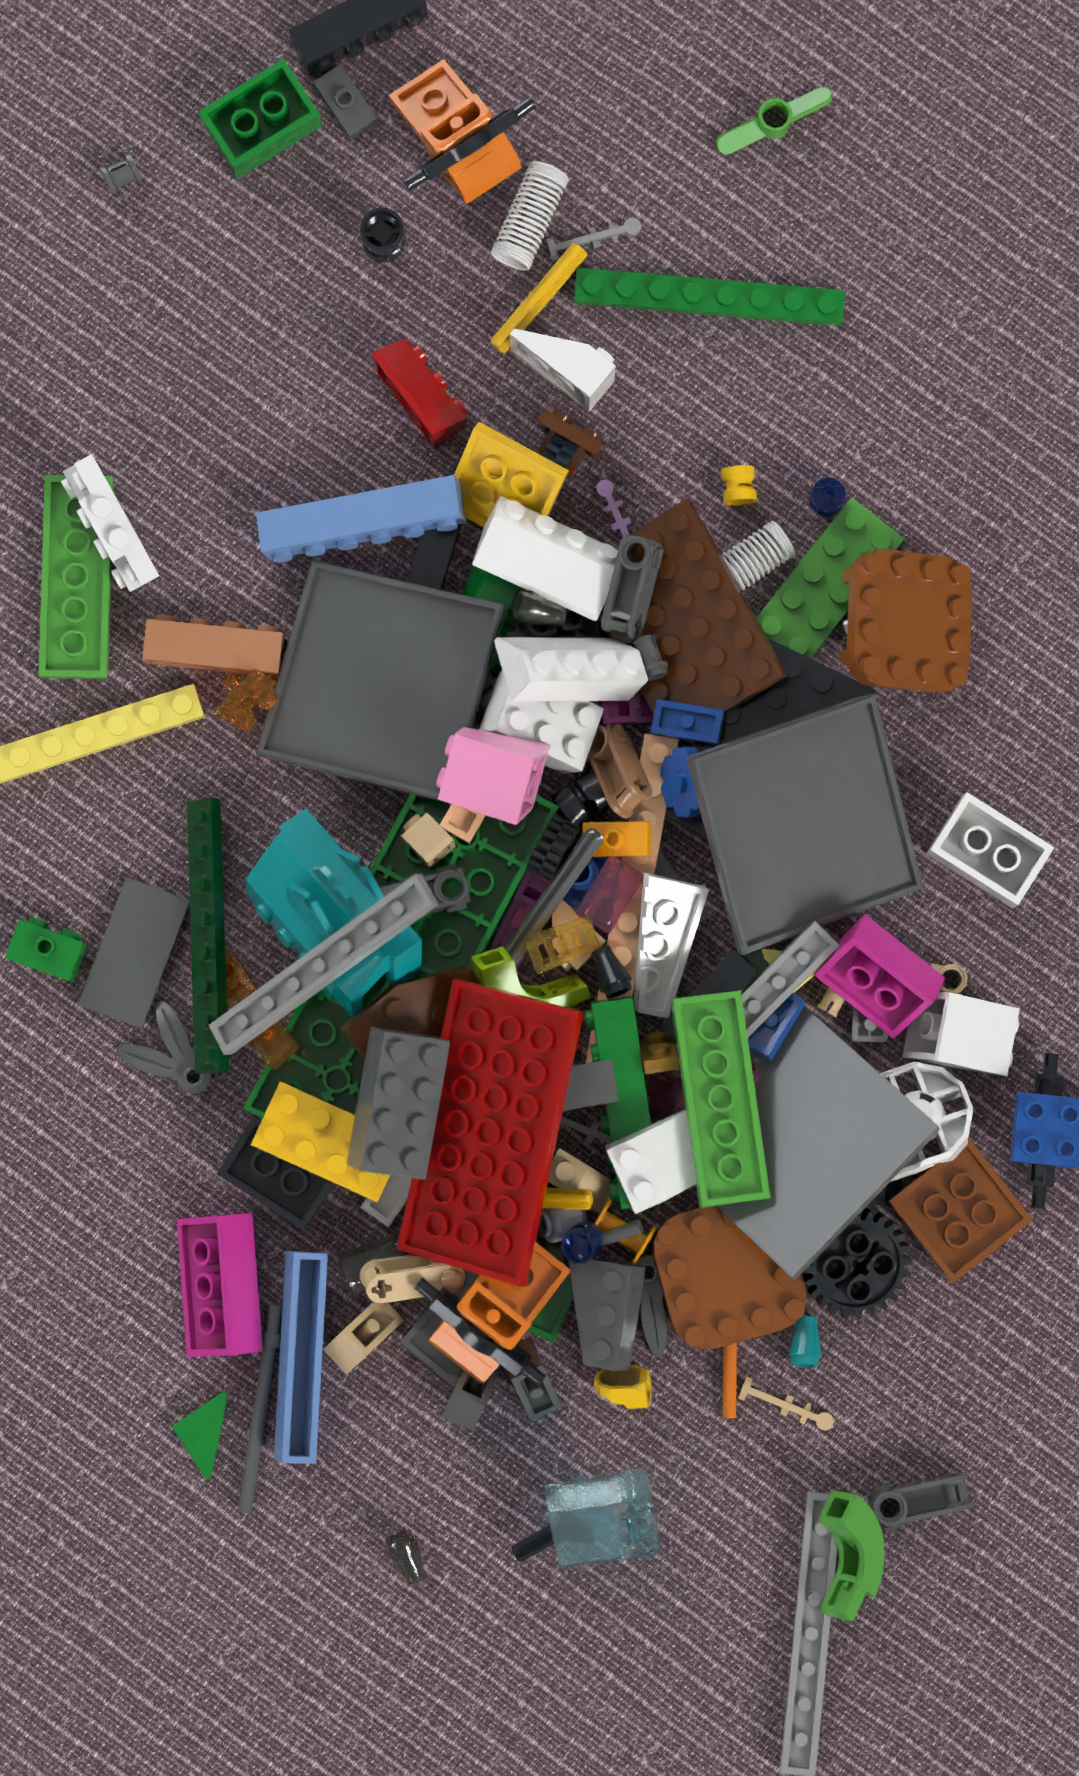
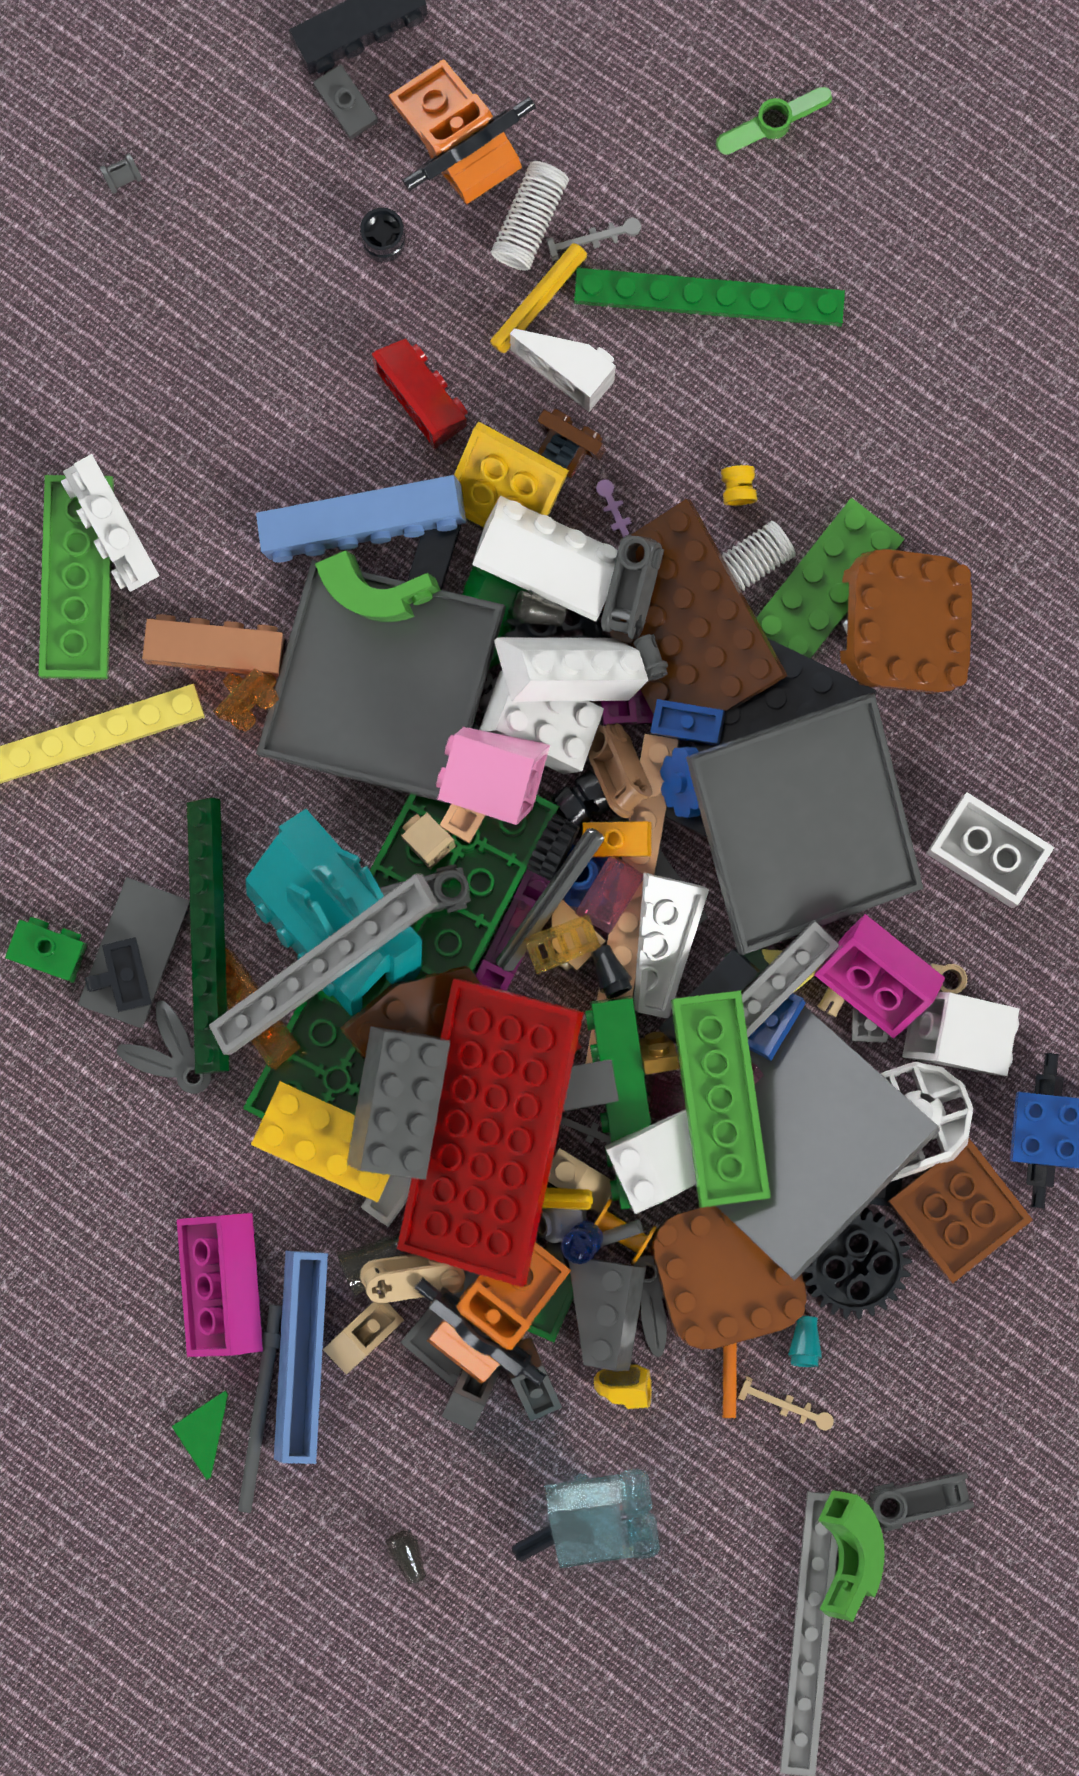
green brick [198,58,322,179] -> none
black brick [217,1115,336,1230] -> none
lime arch [471,946,590,1008] -> none
clear blue wheel [809,477,846,517] -> none
none -> black plate [85,937,152,1013]
none -> bright green arch [315,550,441,622]

